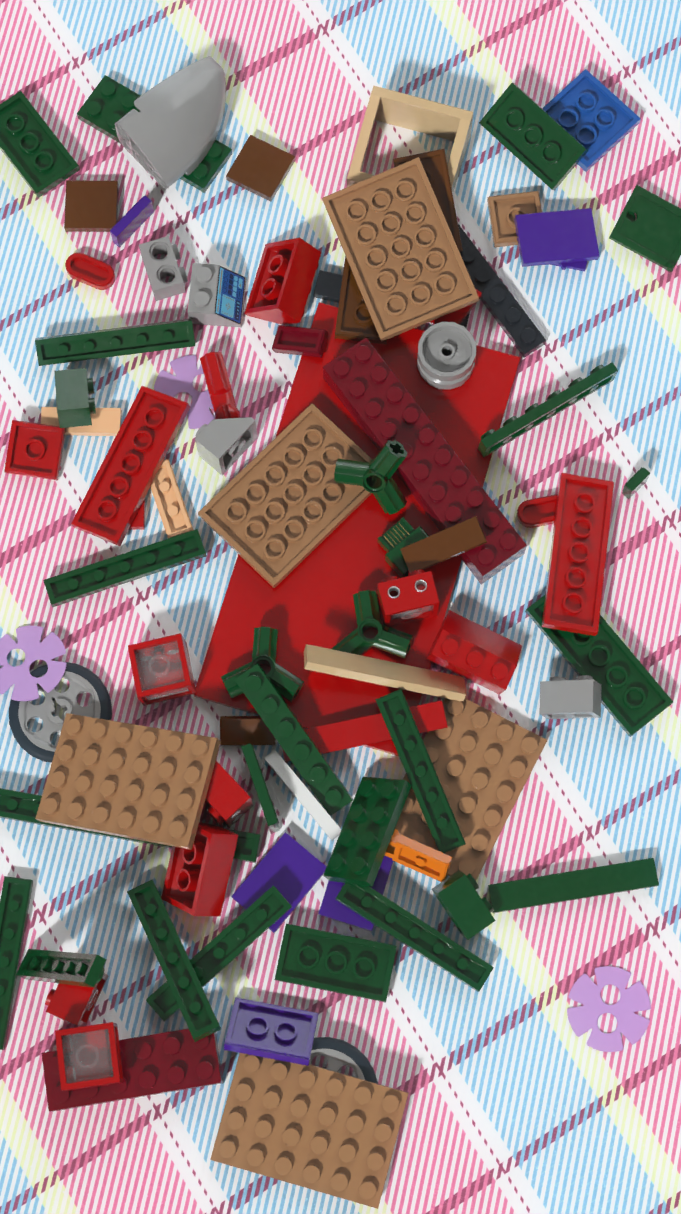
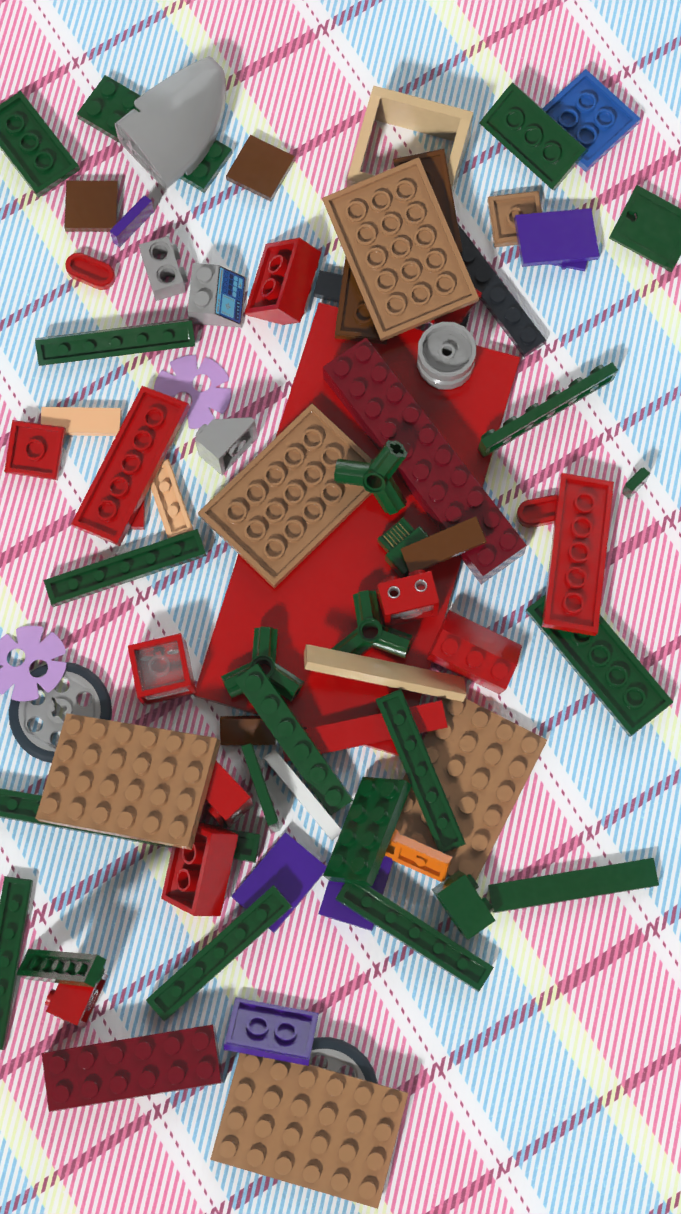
brick [54,368,96,428] -> none
piece [55,1022,124,1091] -> none
dark green plate [127,879,221,1042] -> none
red piece [200,351,240,419] -> none
dark red tile [272,325,329,358] -> none
dark green plate [274,924,397,1003] -> none
light grey brick [539,675,601,719] -> none
lavender piece [567,966,651,1052] -> none

